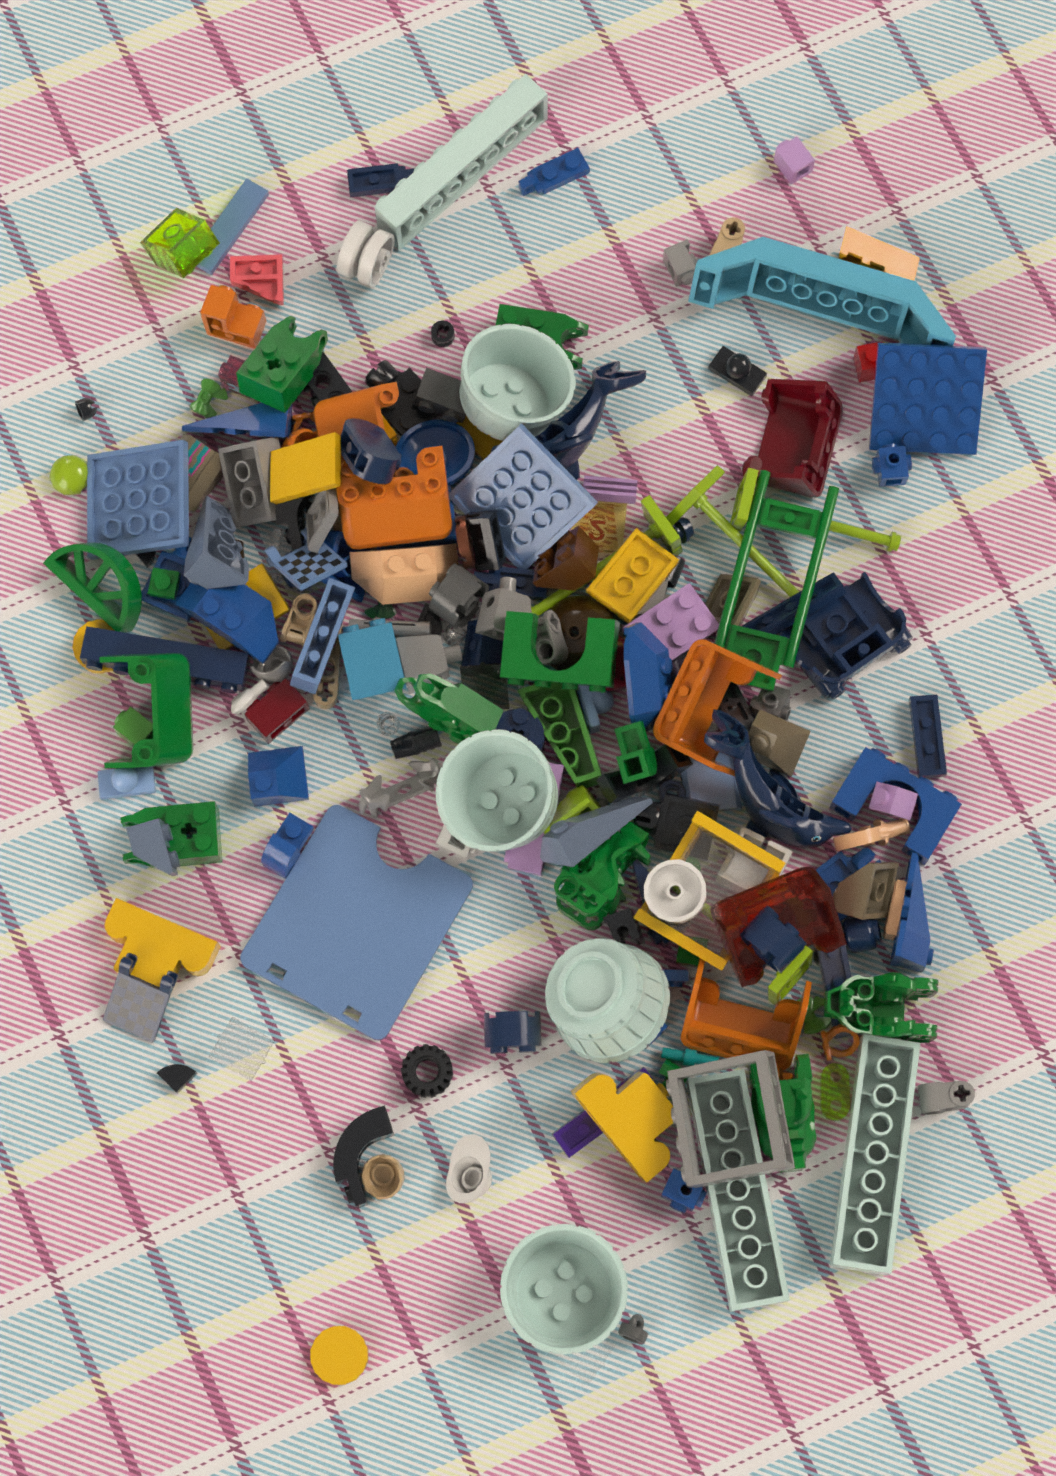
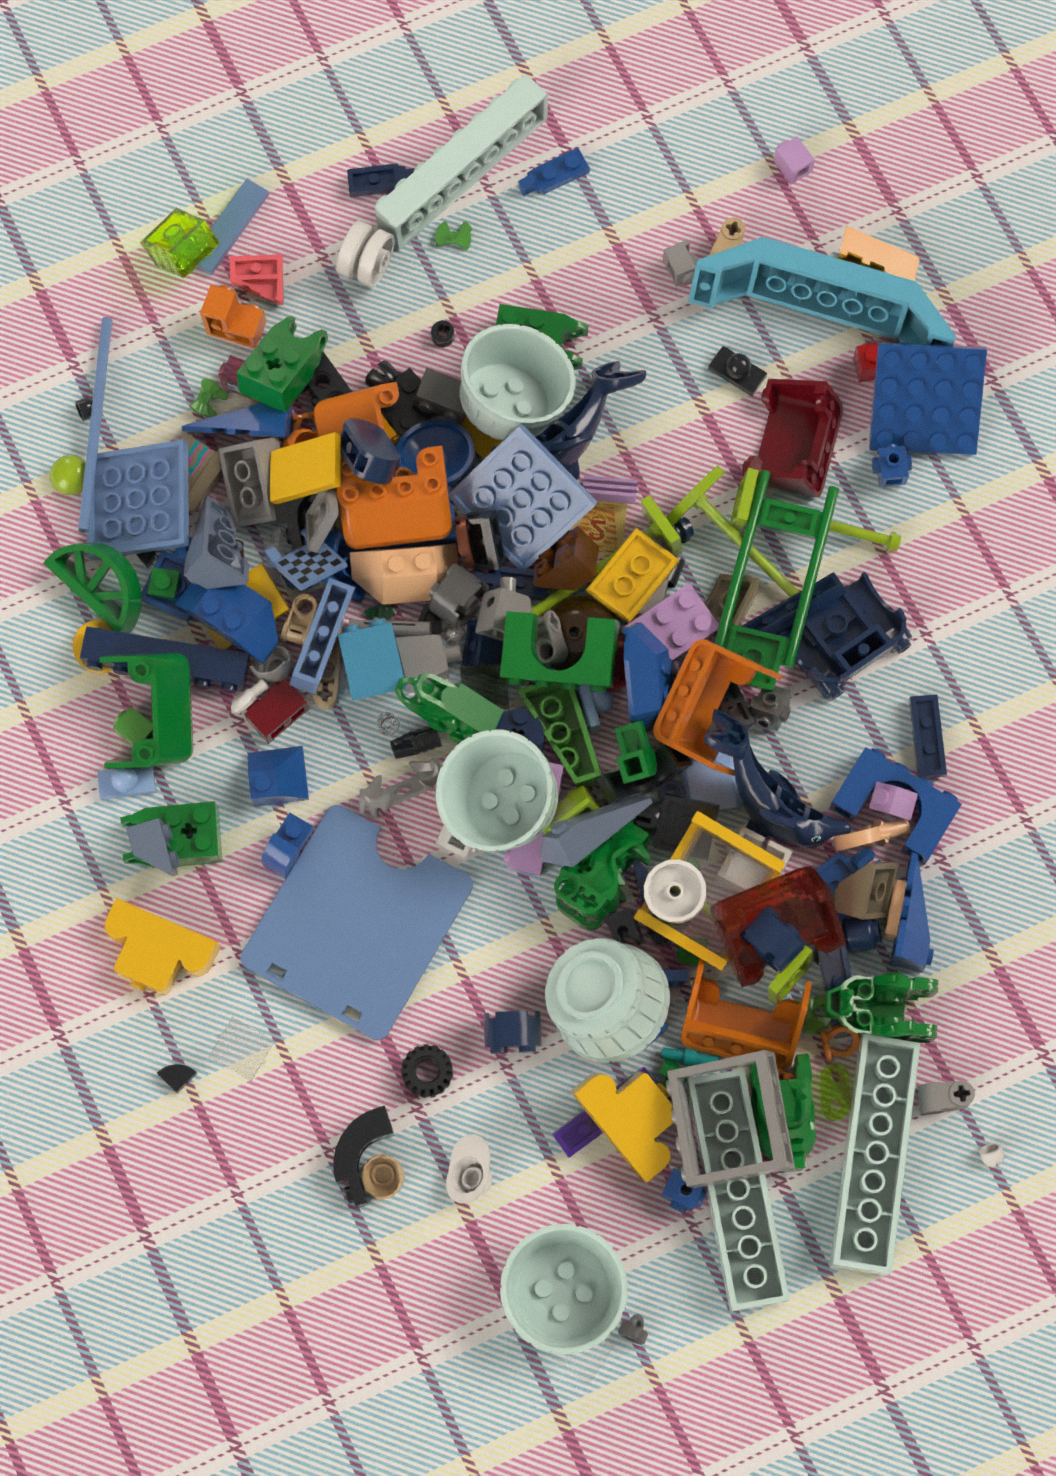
flag [103,953,178,1043] -> none
yellow tile [310,1326,368,1385] -> none
dark tan slope [748,710,811,777] -> none
none -> medium blue piece [78,317,112,533]
none -> bright green piece [435,221,472,251]
none -> white hinge [979,1143,1004,1168]

